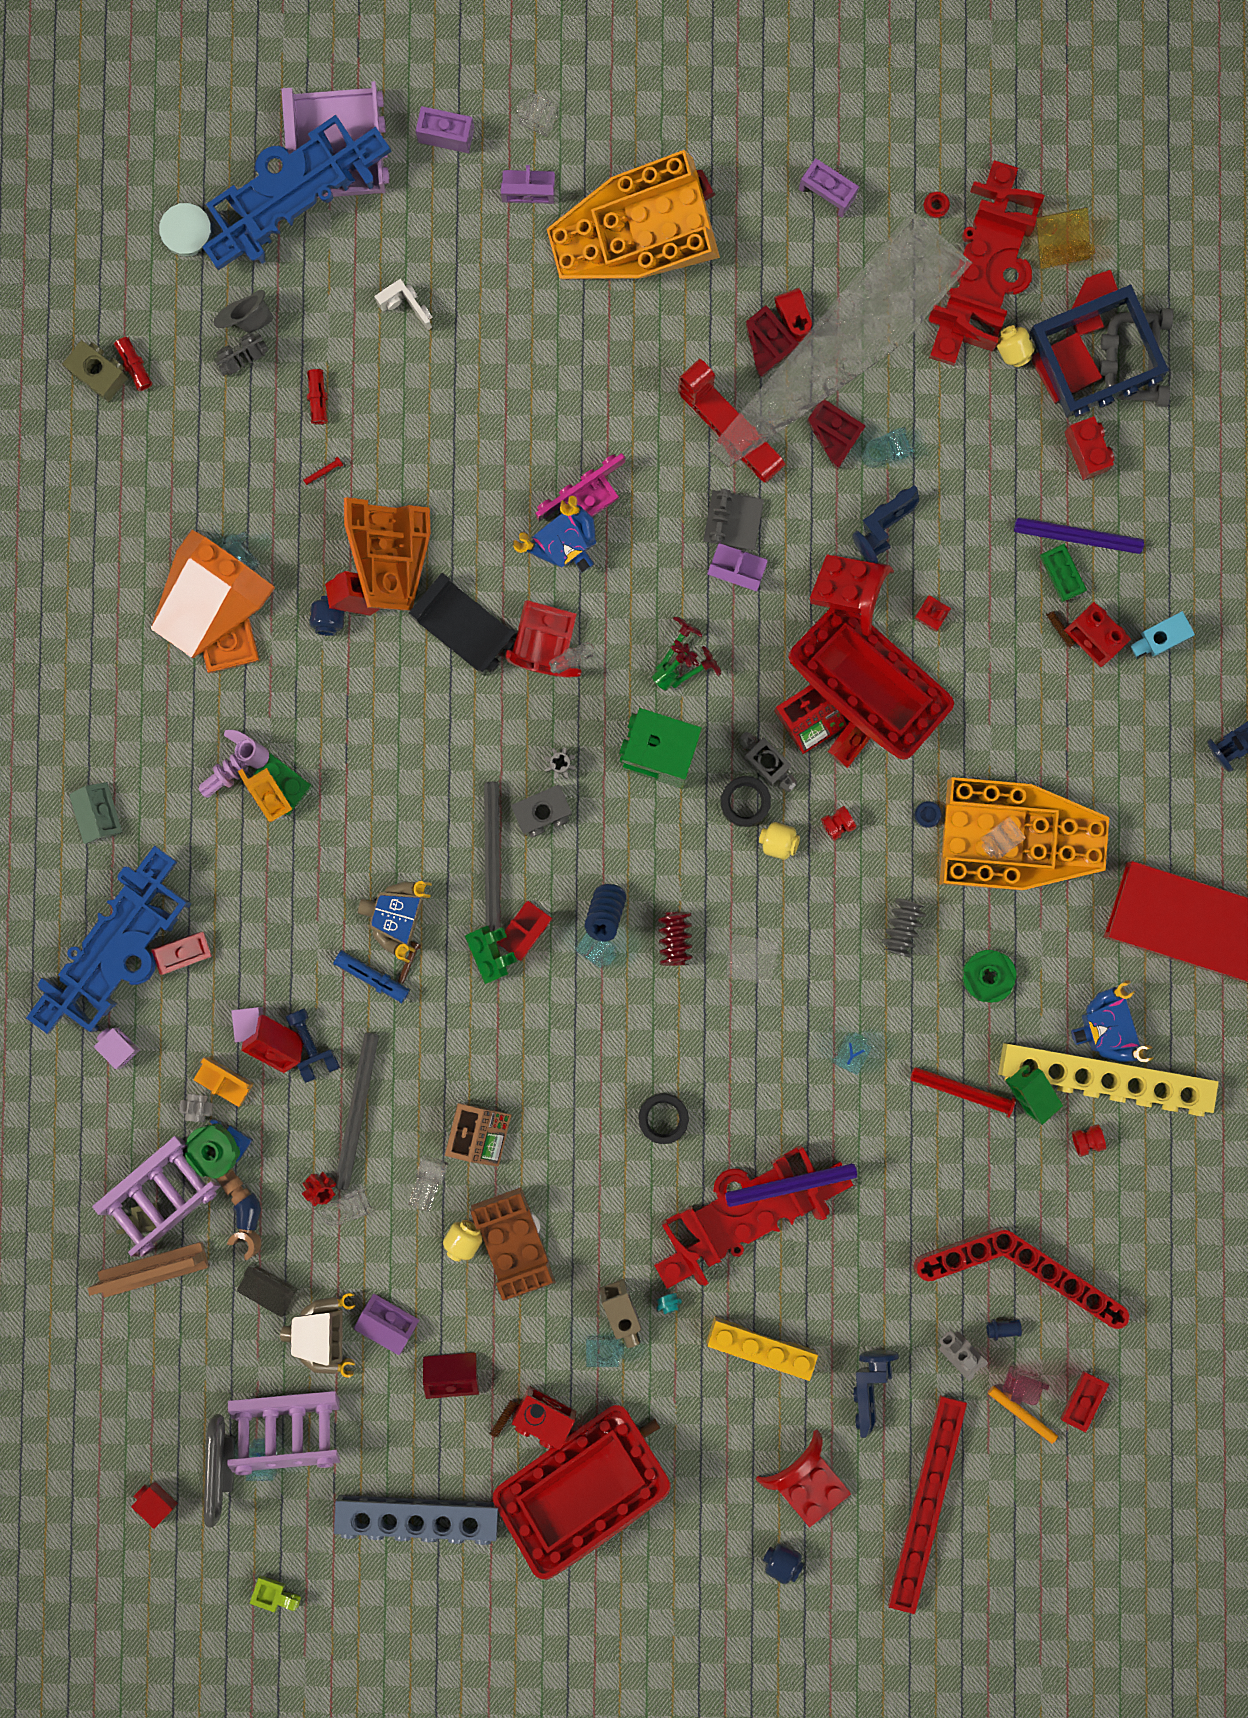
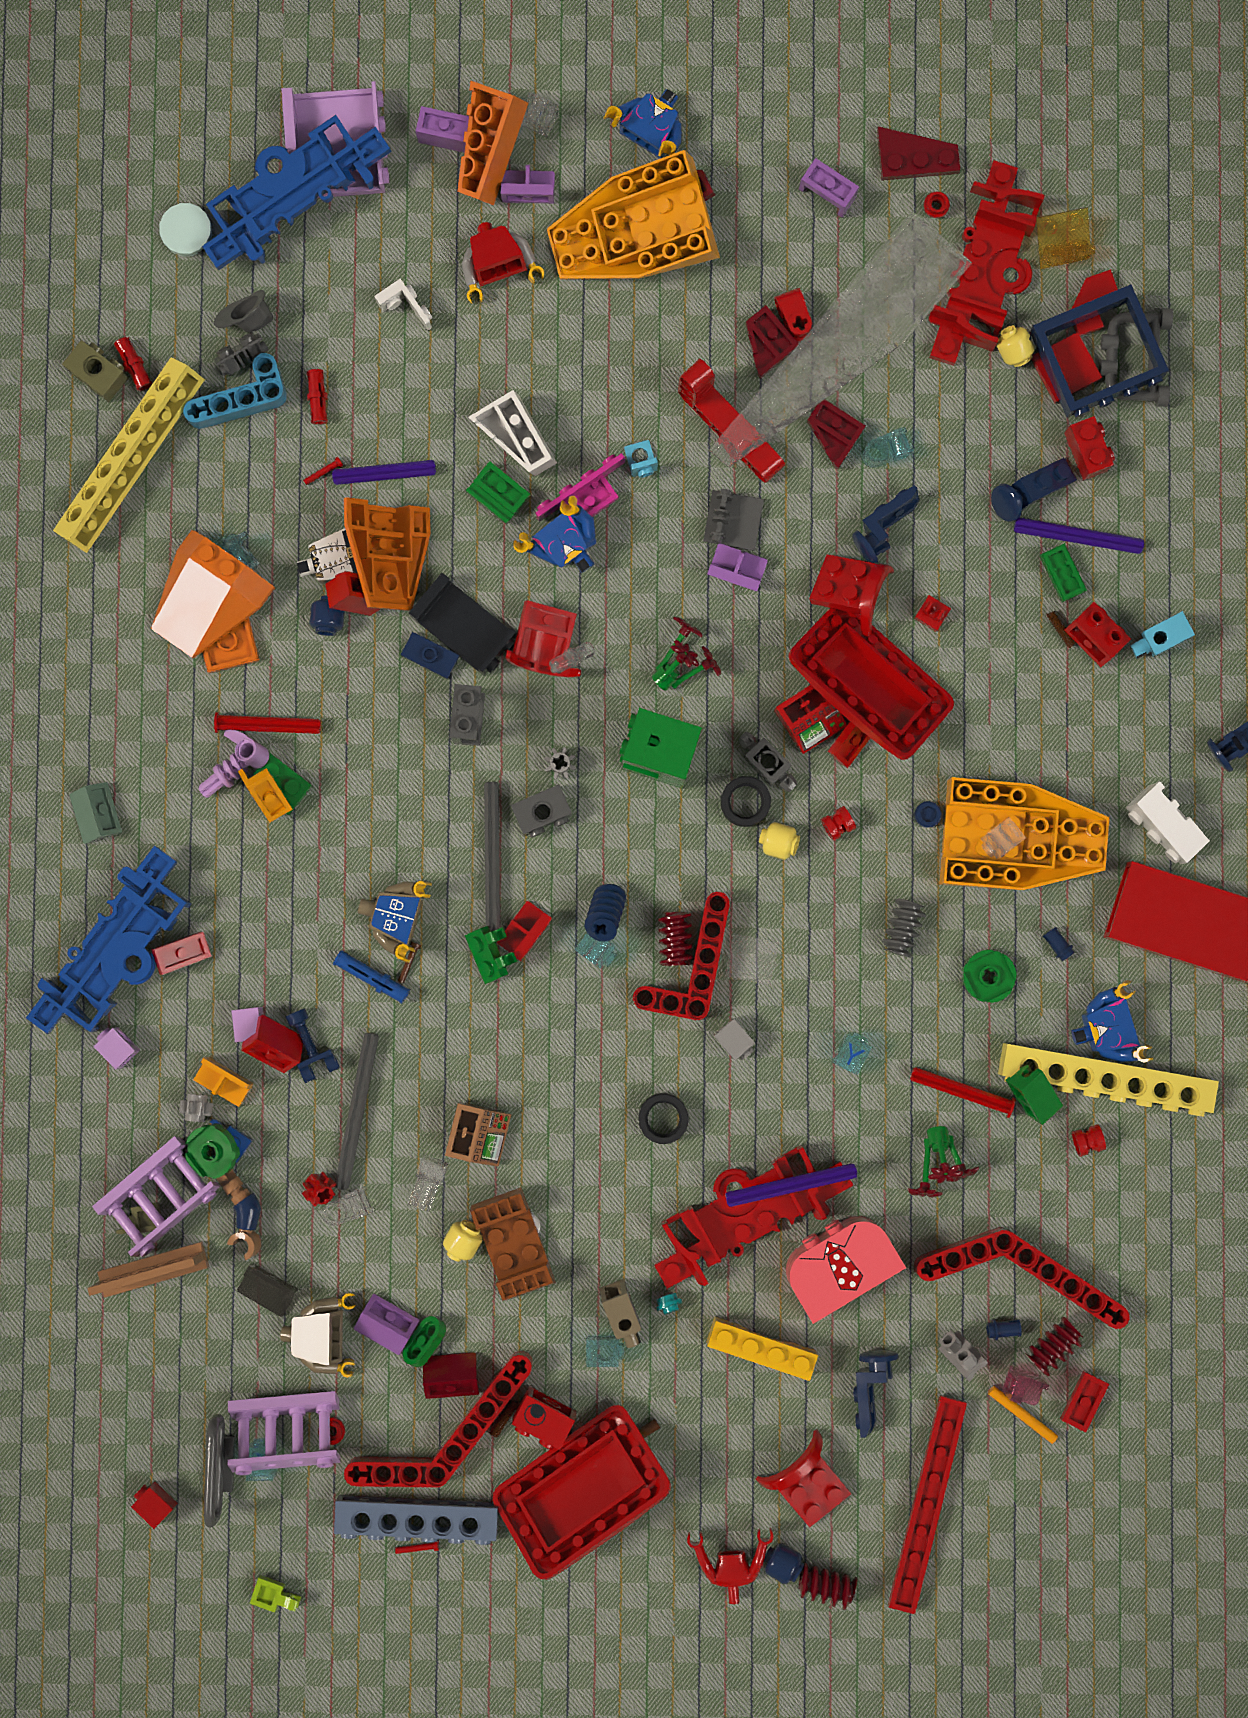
none -> light yellow brick [53,357,205,553]
none -> dark azure beam [183,353,287,429]
none -> red axle [214,712,321,734]
none -> white torso [297,529,358,585]
none -> red plate [318,1417,345,1445]
none -> dark purple axle [332,460,436,485]
none -> red beam [344,1351,533,1487]
none -> red piece [395,1540,439,1554]
none -> dark blue plate [401,632,460,680]
none -> green plate [403,1316,446,1367]
none -> dark grey panel [449,684,485,746]
none -> orange wedge [457,80,528,205]
none -> red torso [462,222,544,304]
none -> green plate [466,461,531,525]
none -> white wedge [468,390,557,476]
none -> blue torso [603,89,682,159]
none -> medium azure bracket [624,440,658,478]
none -> red beam [633,892,730,1020]
none -> red piece [687,1528,773,1604]
none -> light grey brick [713,1019,755,1060]
none -> coral brick [786,1216,906,1324]
none -> dark red piece [798,1562,857,1610]
none -> dark red wing [877,126,960,181]
none -> plant [908,1126,979,1198]
none -> dark blue piece [991,458,1077,522]
none -> dark red piece [1025,1316,1083,1377]
none -> dark blue pin [1042,927,1075,961]
none -> white wedge [1125,781,1209,864]

